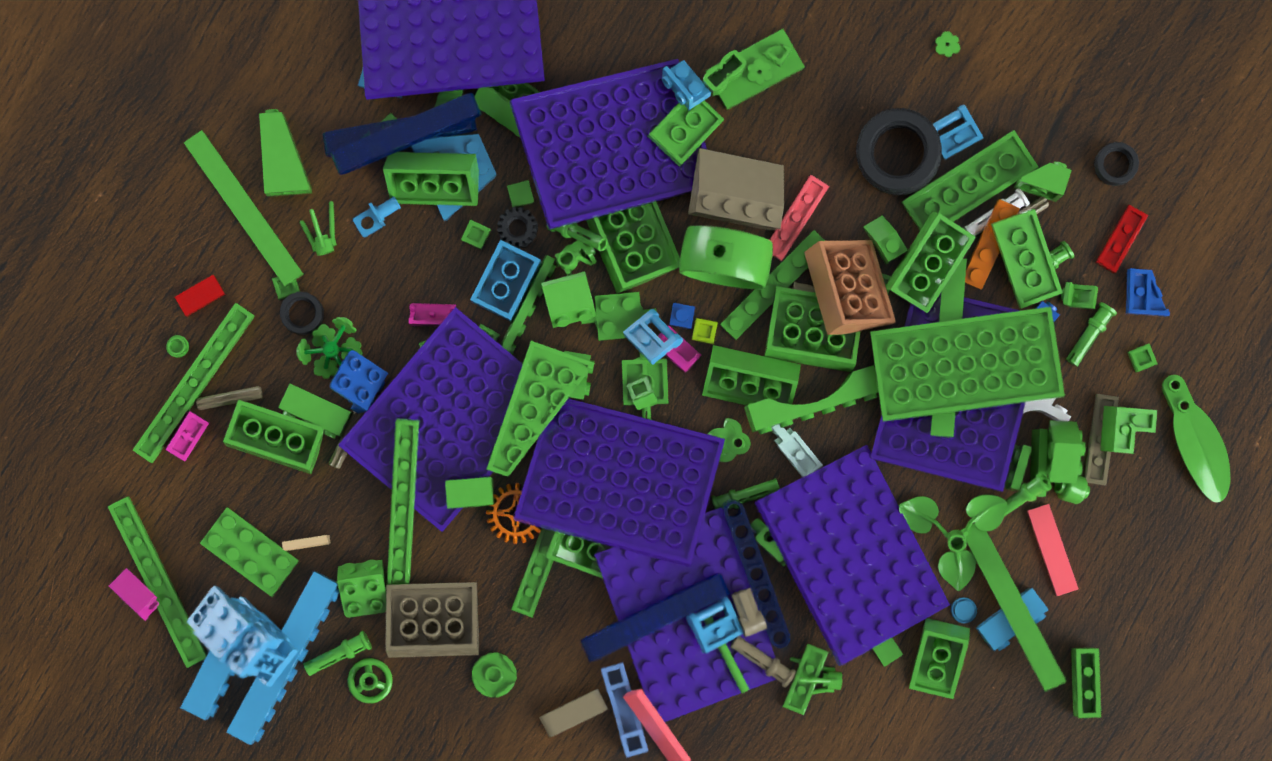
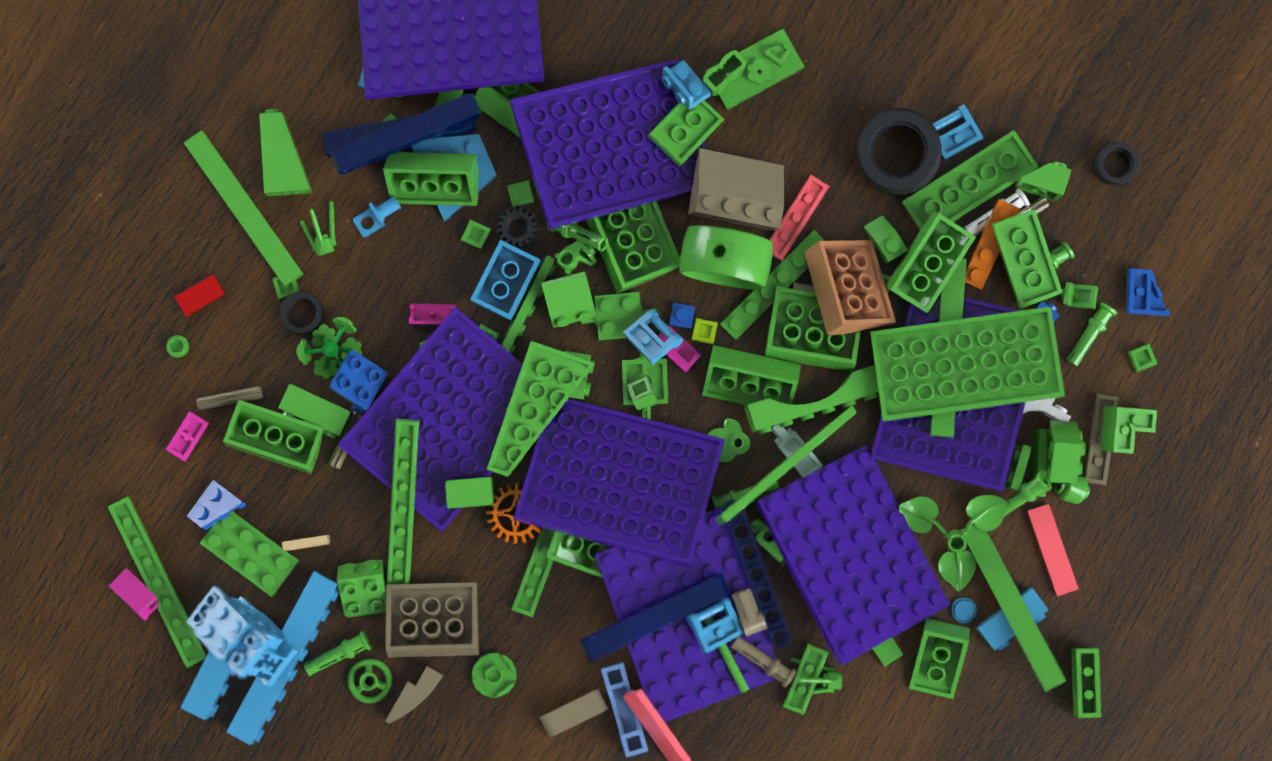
bright green plate [133,303,255,463] -> none
bright green plant [936,31,960,57] -> none
red tile [1095,205,1148,274] -> none
bright green plant [1162,375,1230,502] -> none
none -> wing [187,480,246,530]
none -> dark tan slope [385,665,444,723]
none -> bright green tile [715,406,857,525]

